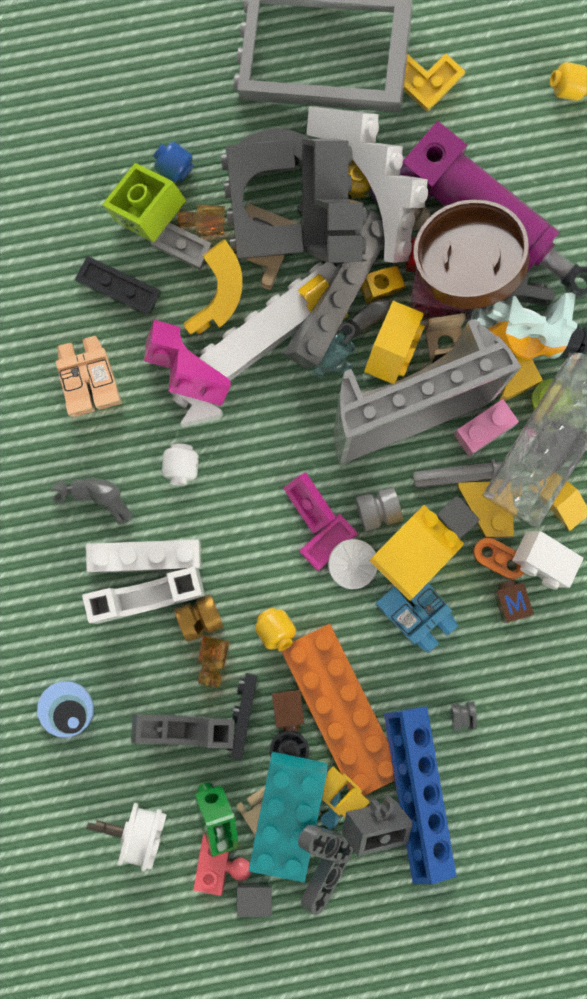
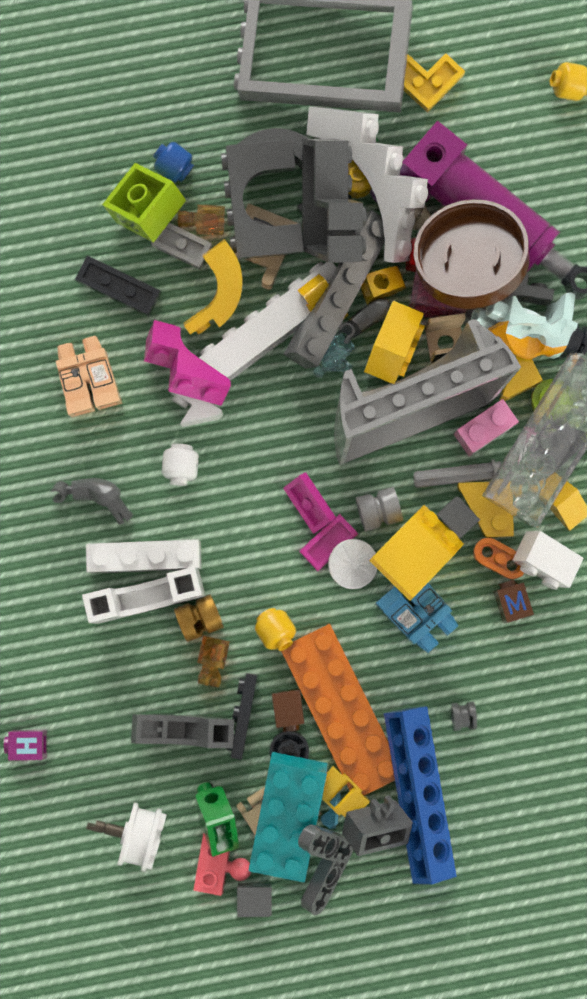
tile [37,681,94,737] -> none
none -> magenta brick [4,730,47,761]

